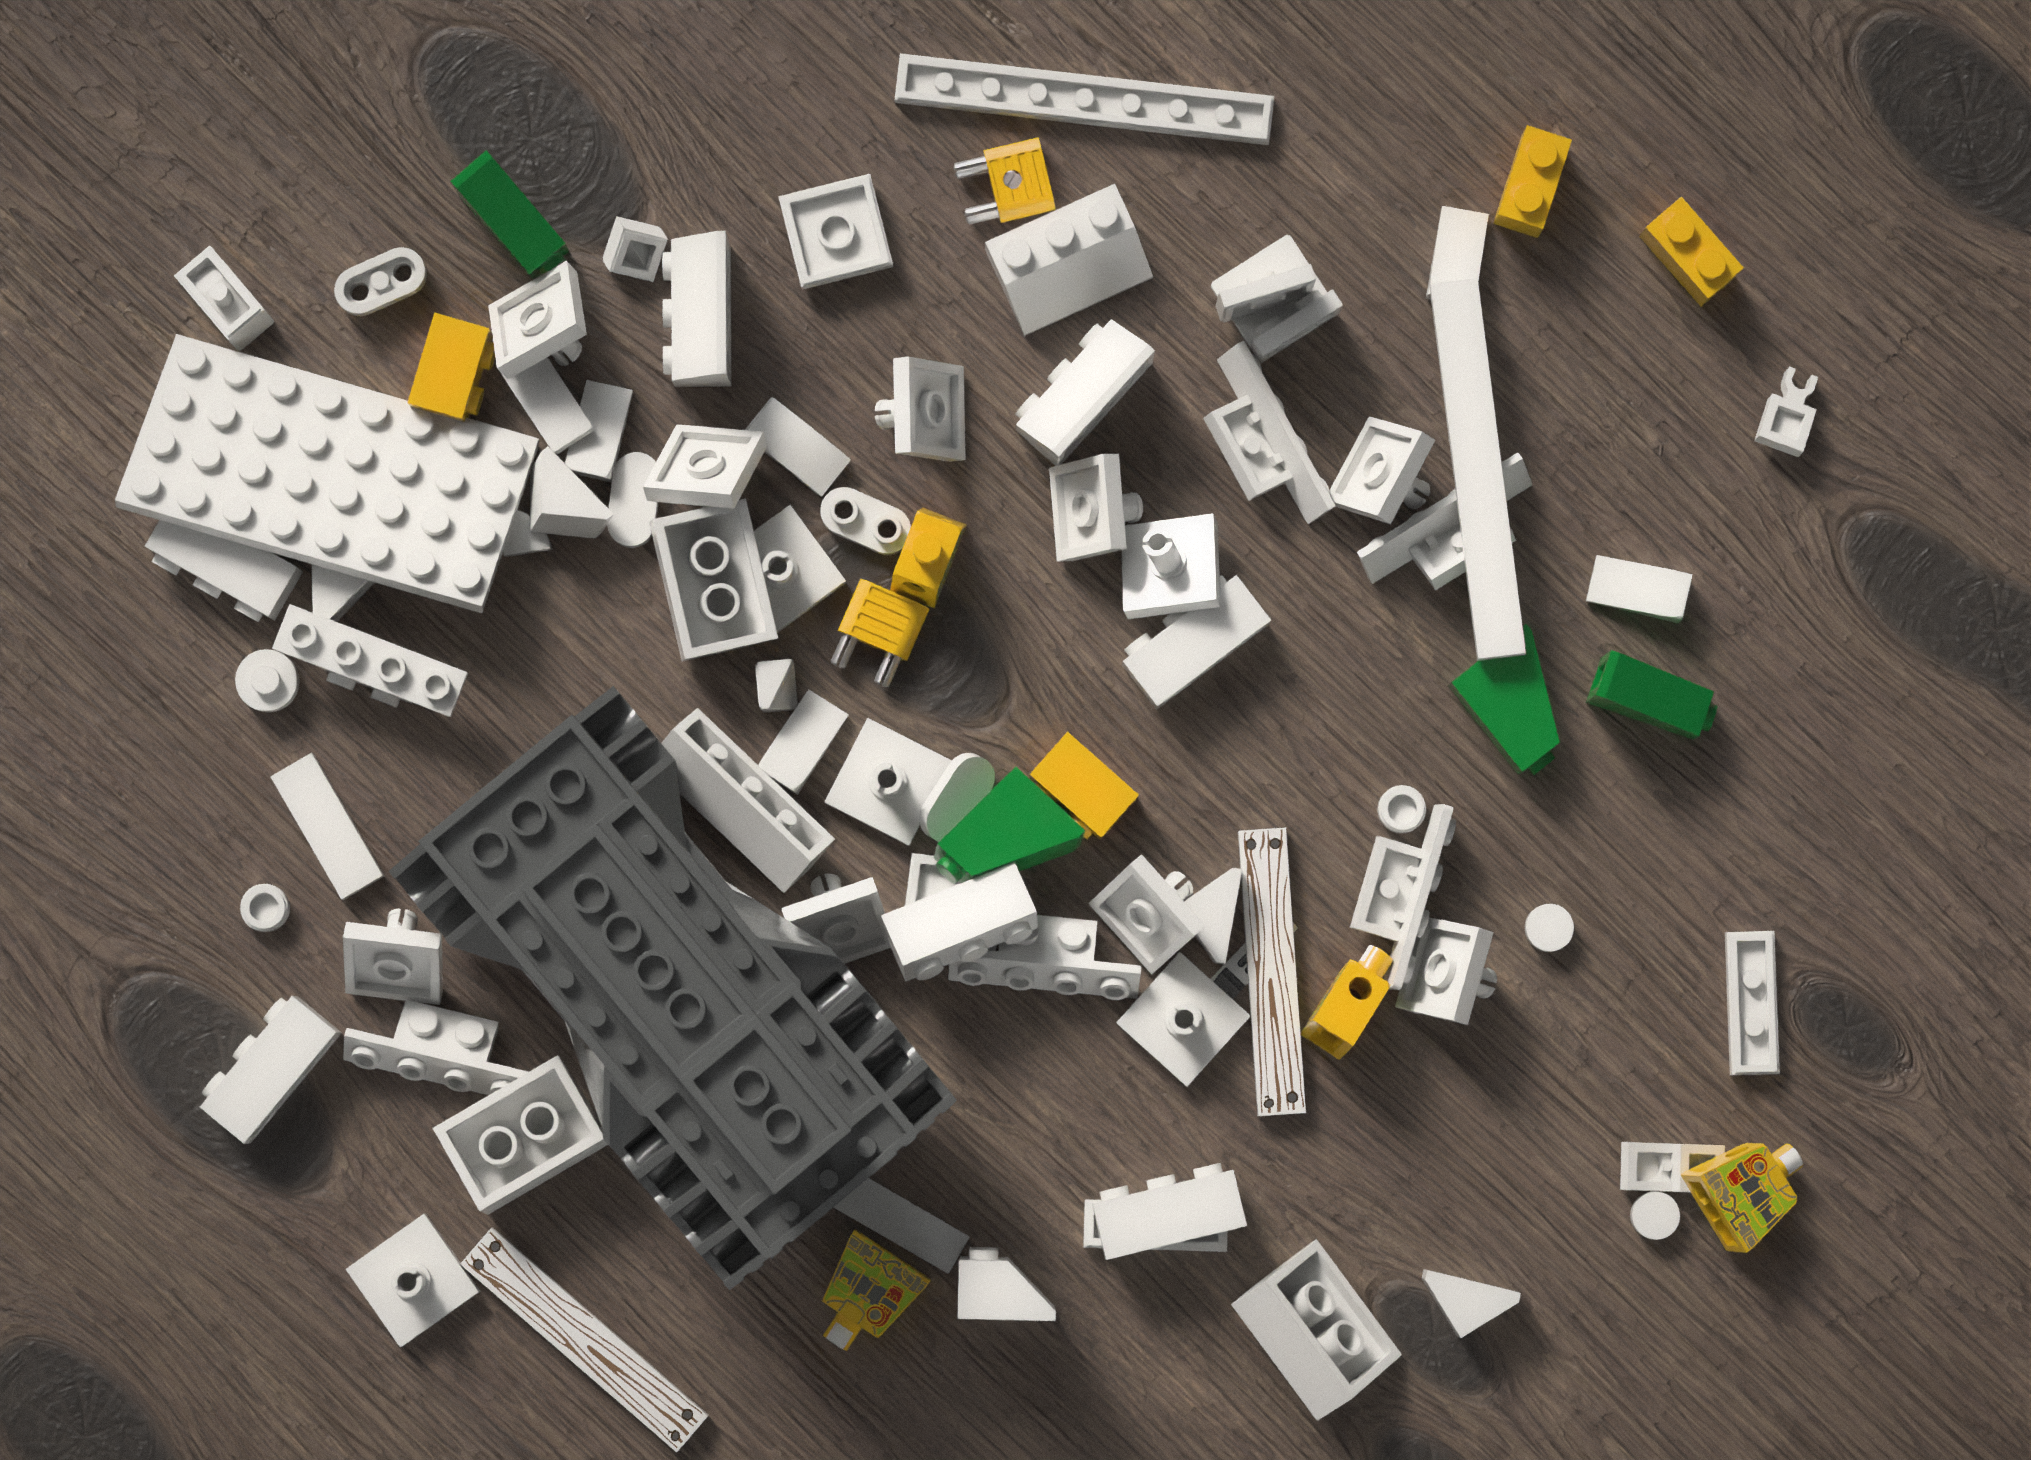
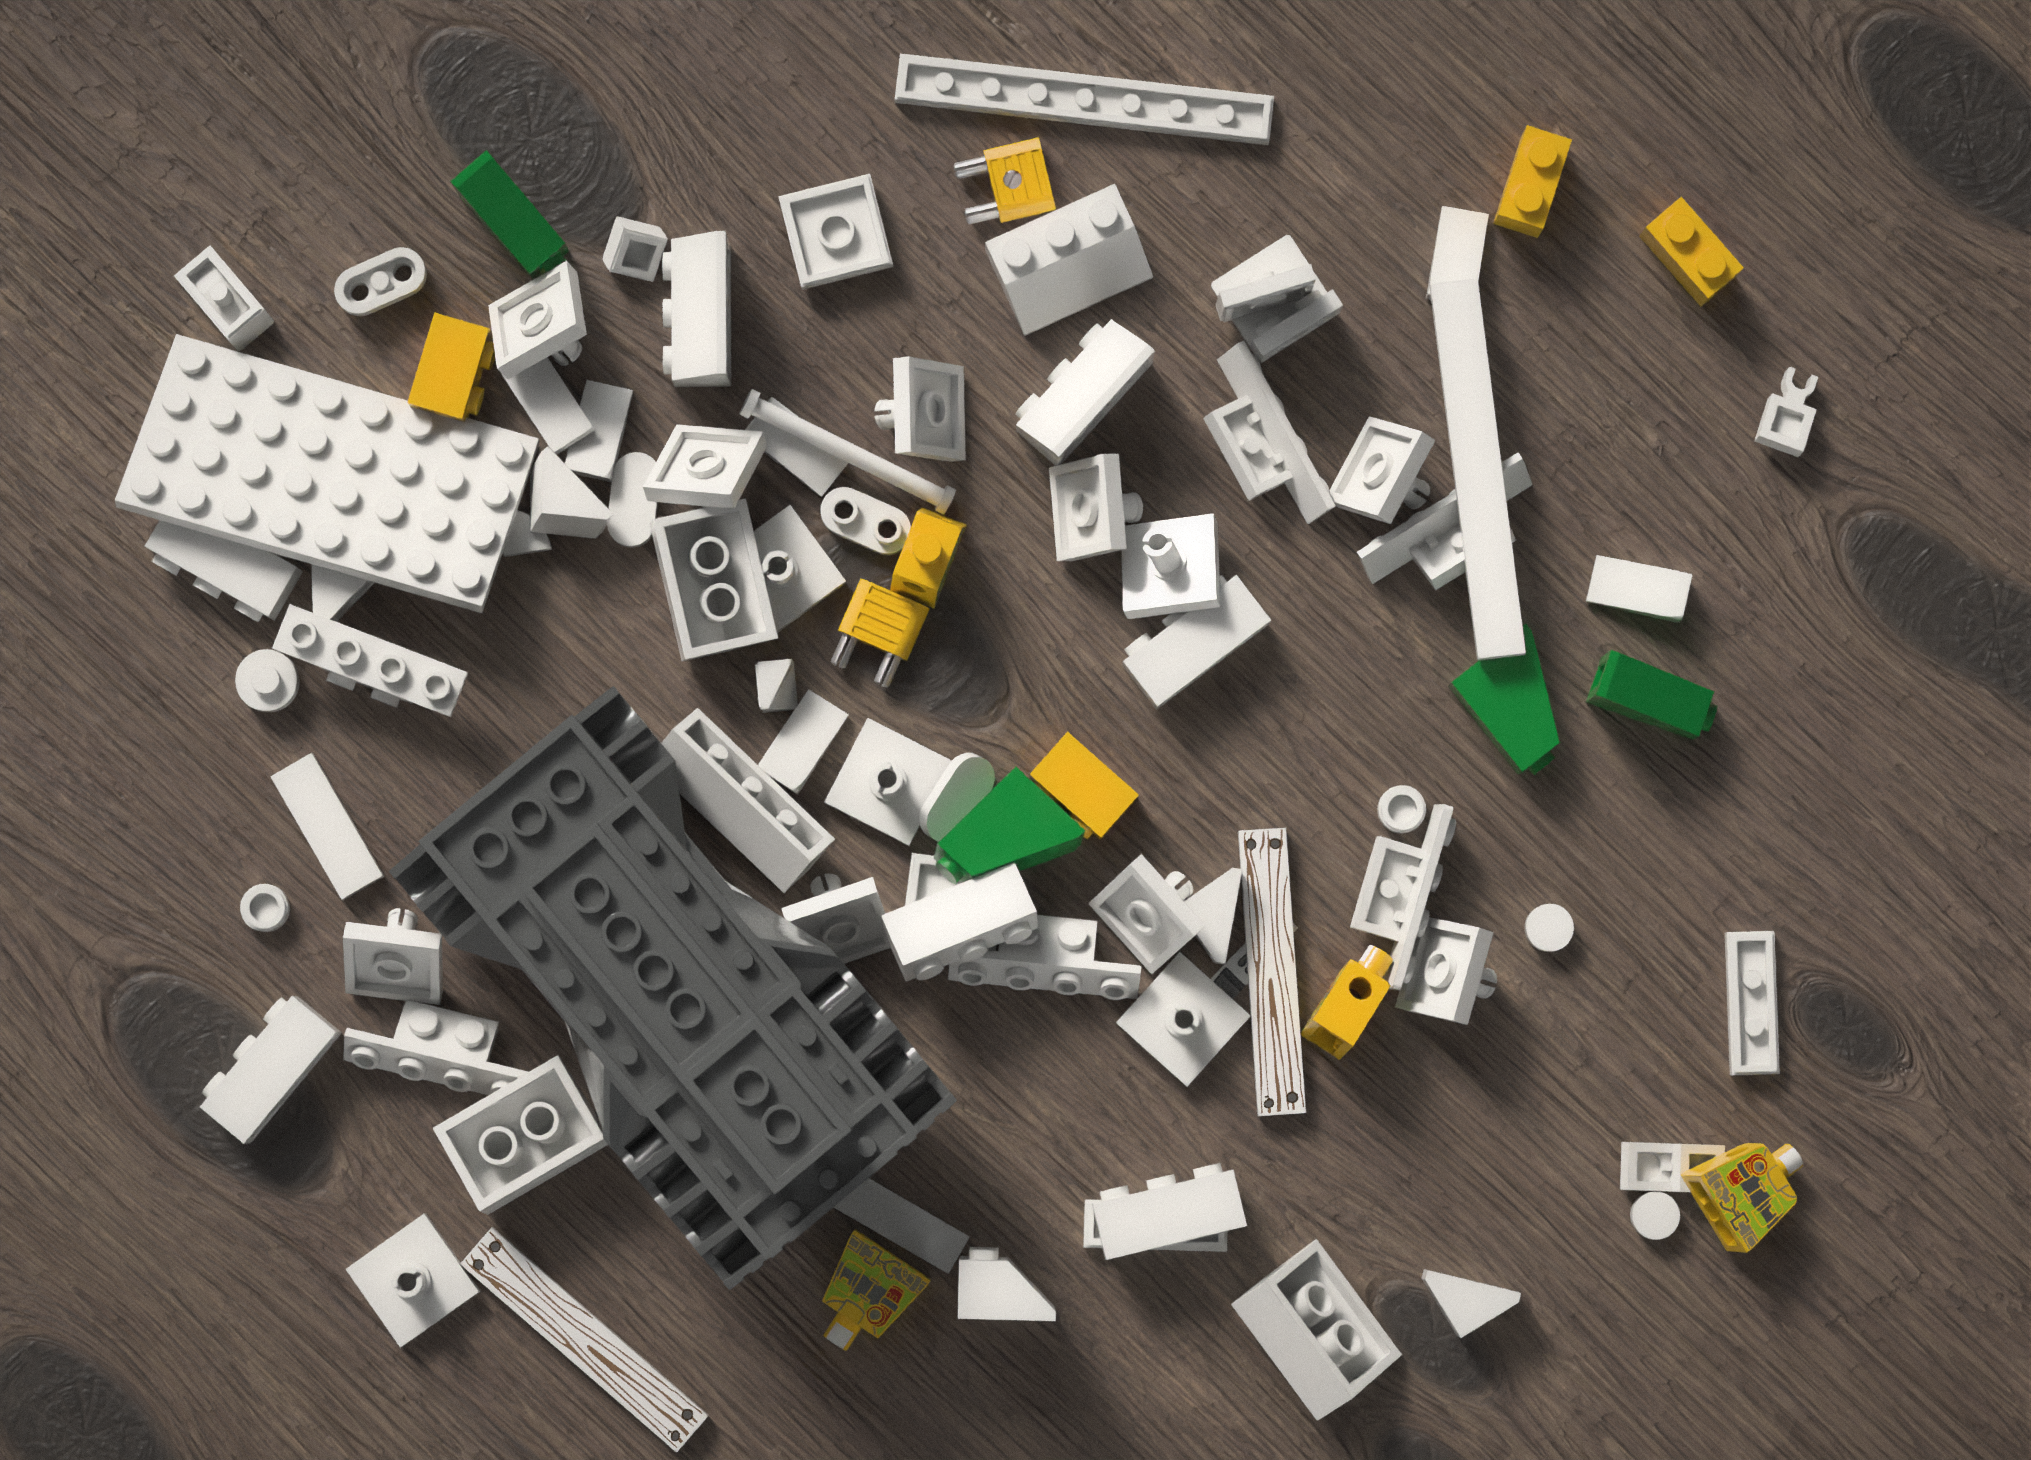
none -> white bar [739,389,956,515]

